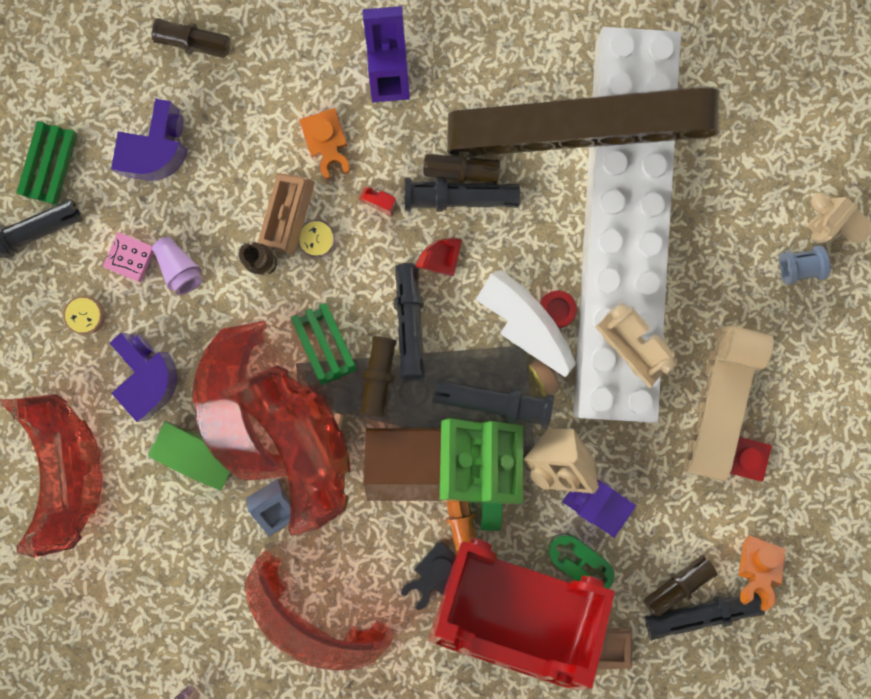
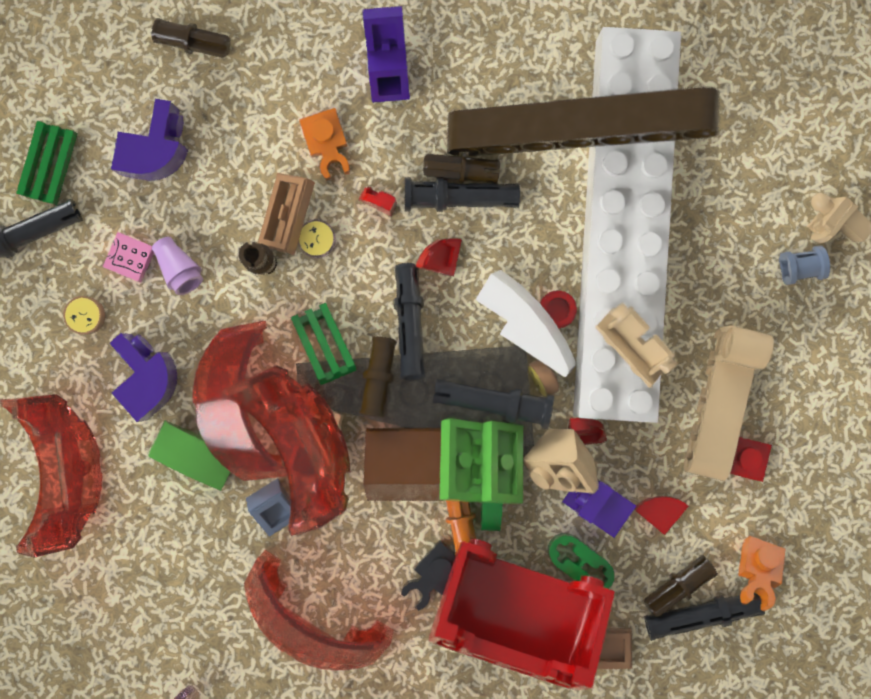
none -> red tile [568,418,607,445]
none -> red tile [634,496,689,535]

